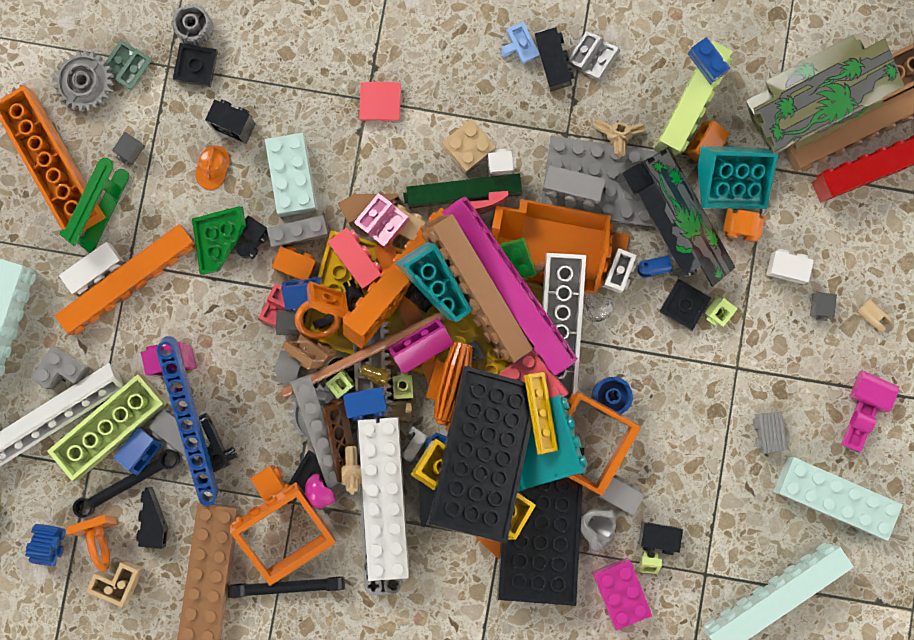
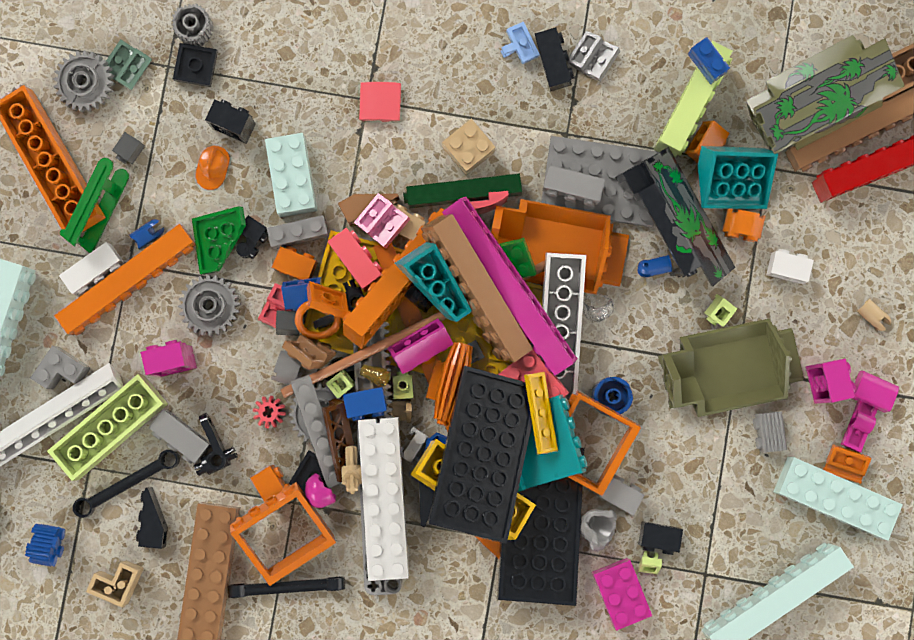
orange tile [66,515,119,572] -> none
brick [113,427,162,476] -> none
blue beam [156,336,218,506] -> none
white brick [487,149,516,177] -> none
tan bush [593,119,645,158] -> none
white brick [602,248,637,293] -> none
black plate [658,278,711,331] -> none
dark grey brick [810,292,837,321] -> none
none -> blue piece [129,219,164,249]
none -> light grey gear [178,274,241,336]
none -> coral gear [253,396,286,428]
none -> olive panel [658,318,804,417]
none -> dark pink brick [805,358,856,404]
none -> orange plate [823,444,872,484]

